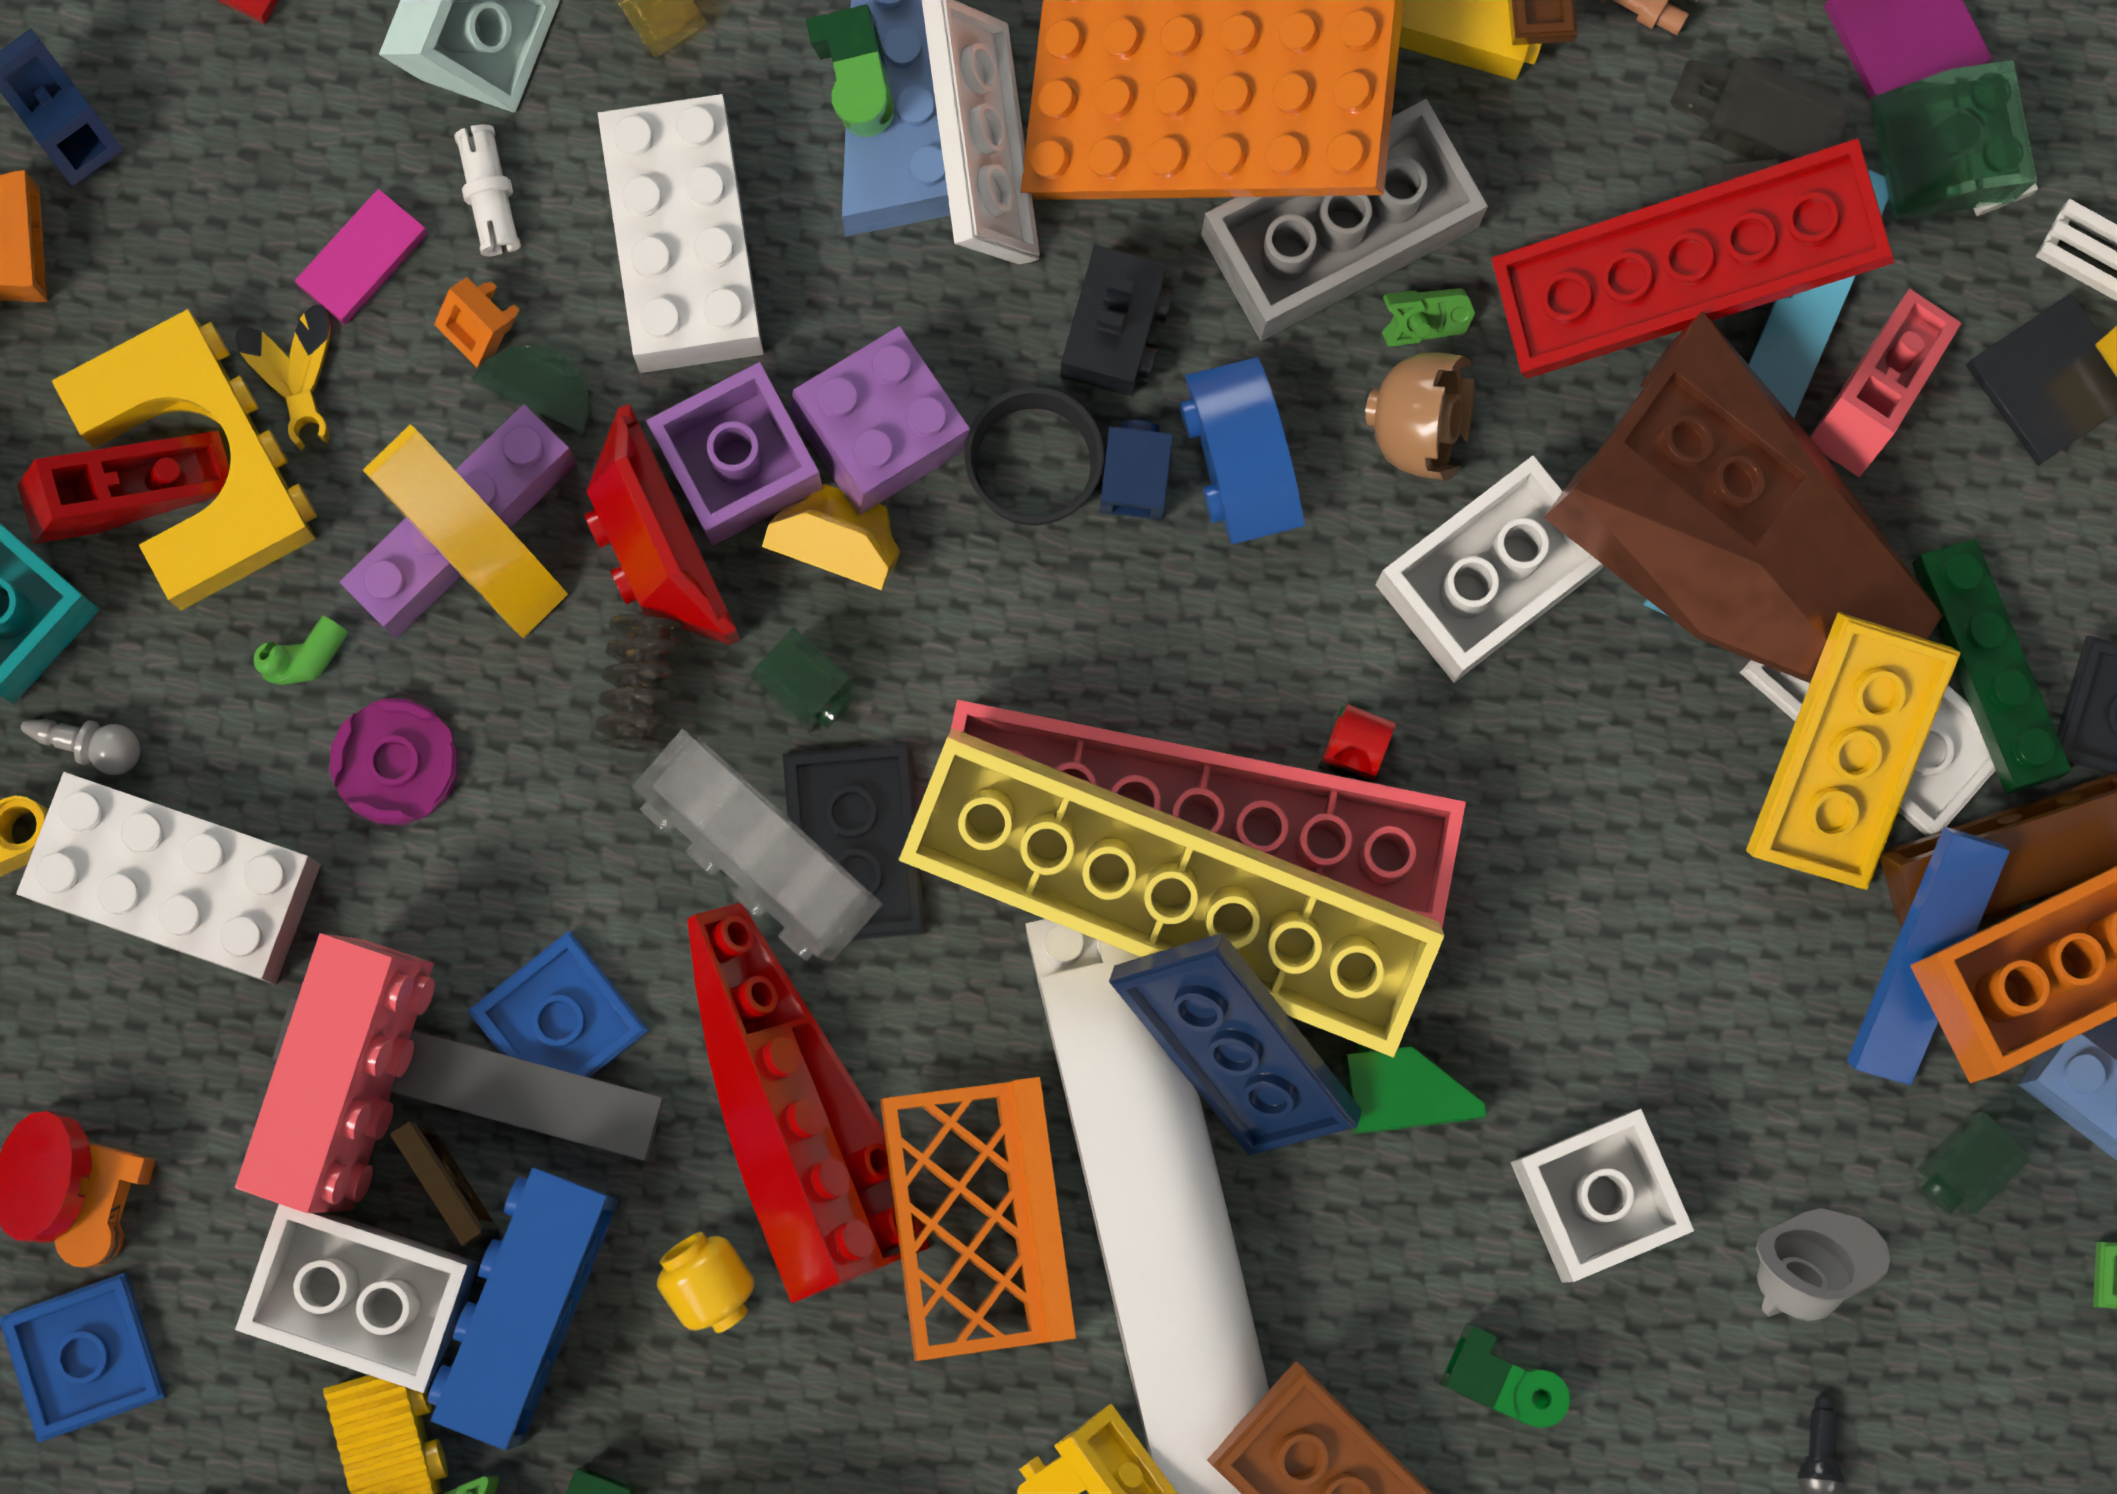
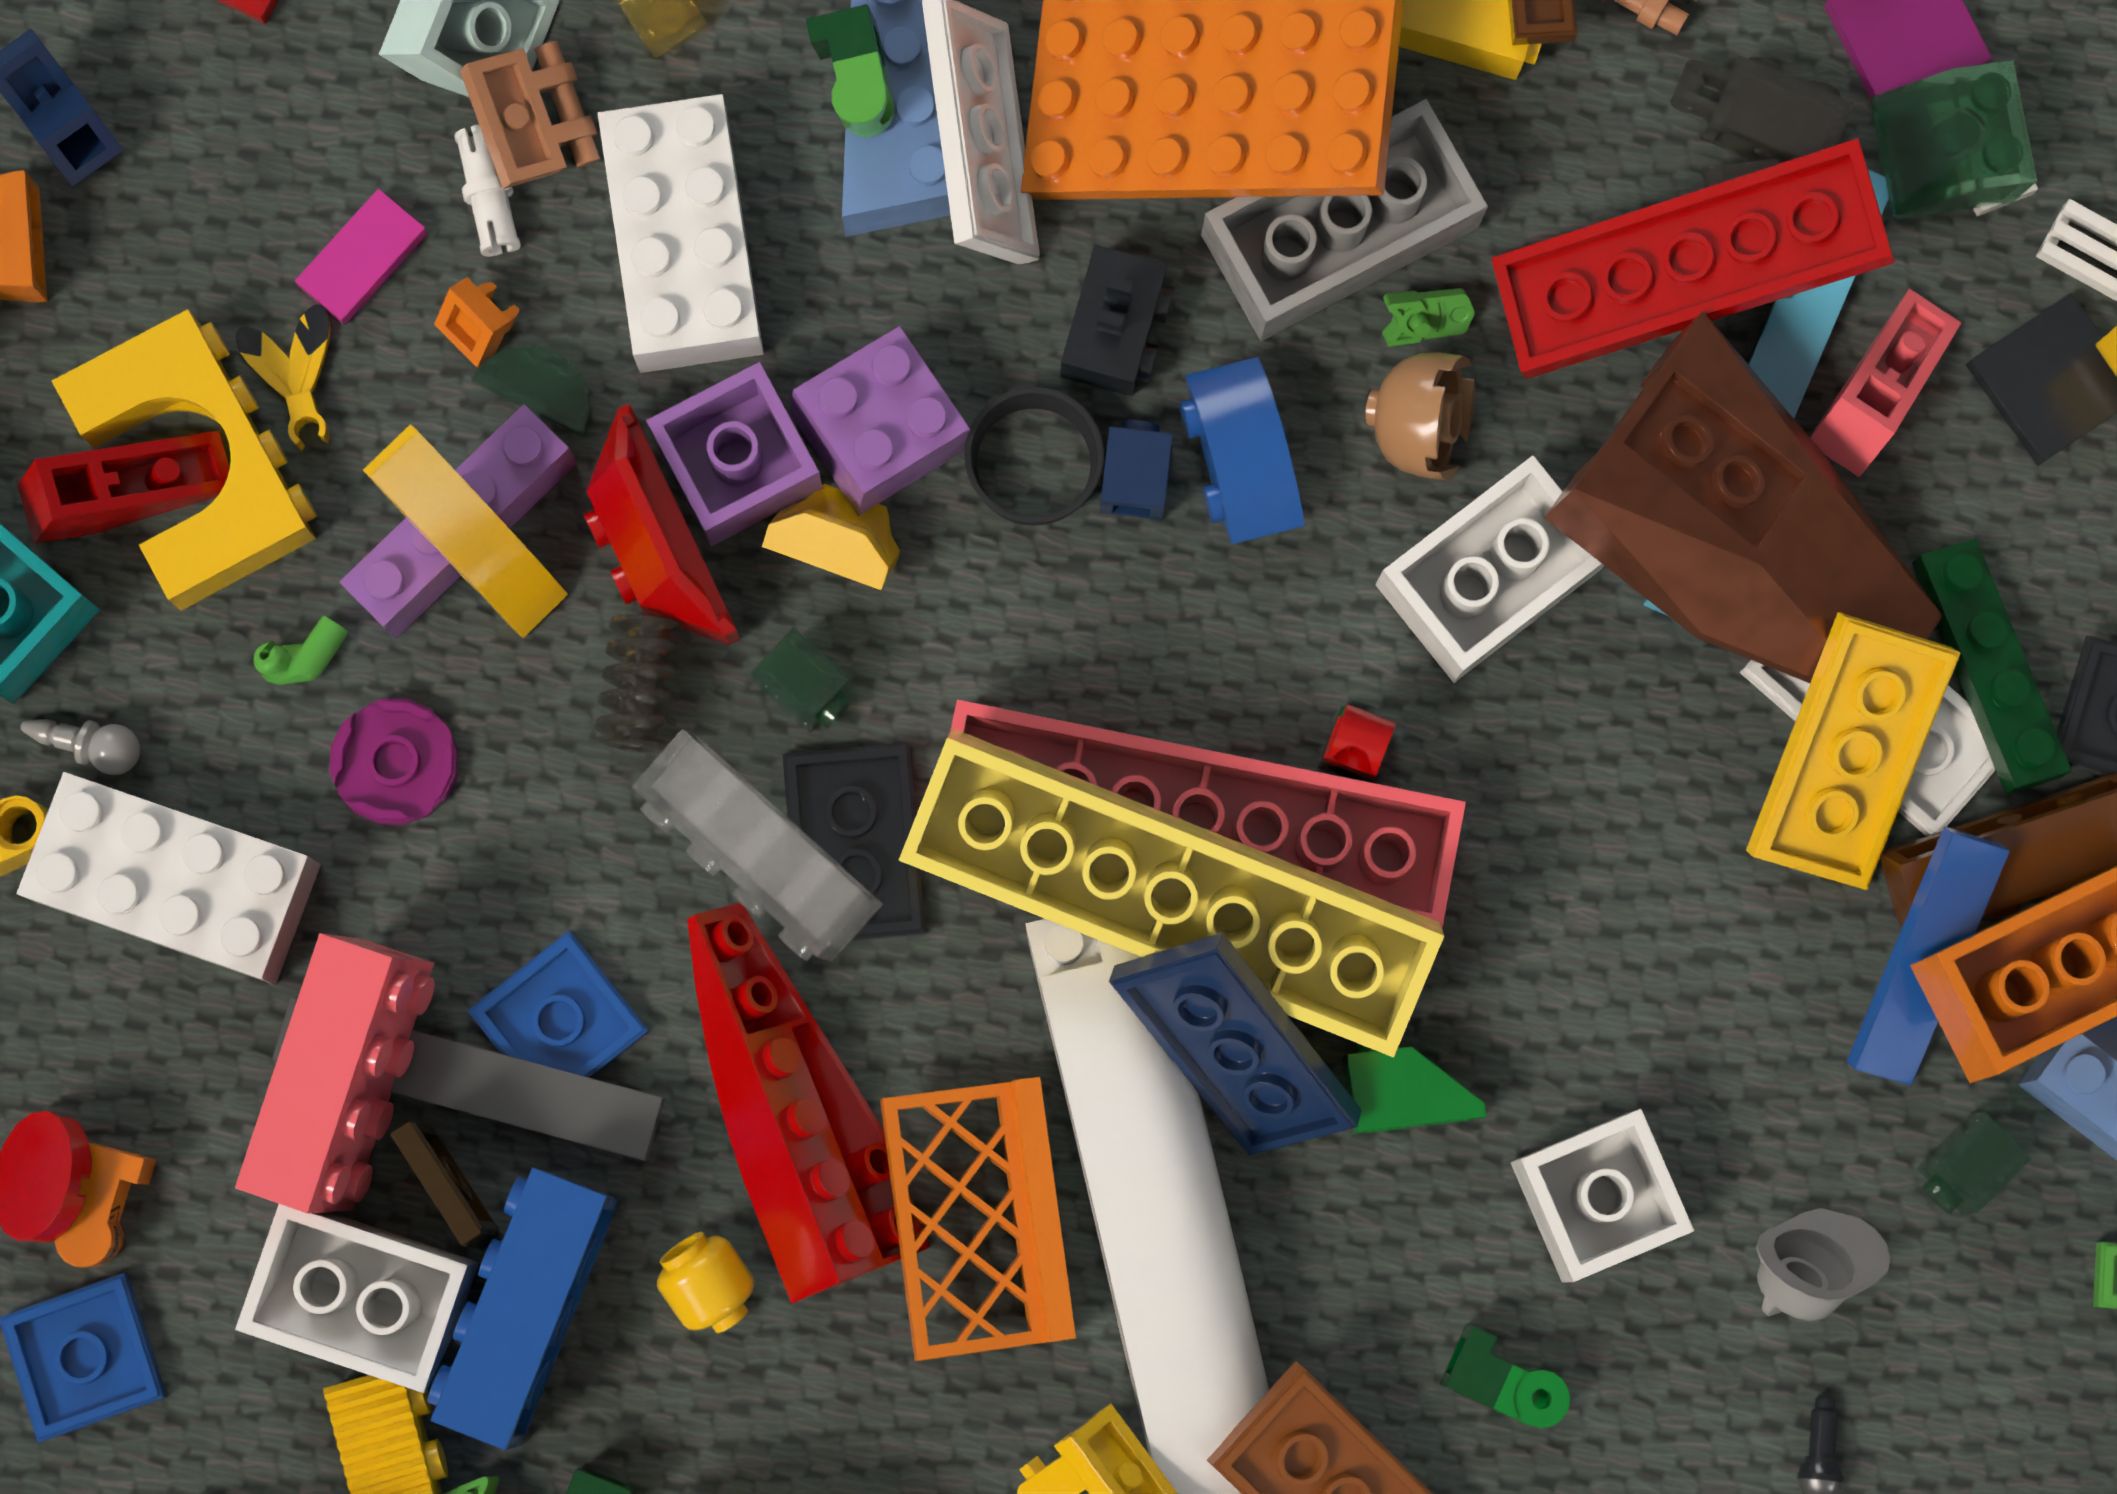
none -> nougat plate [460,41,601,189]

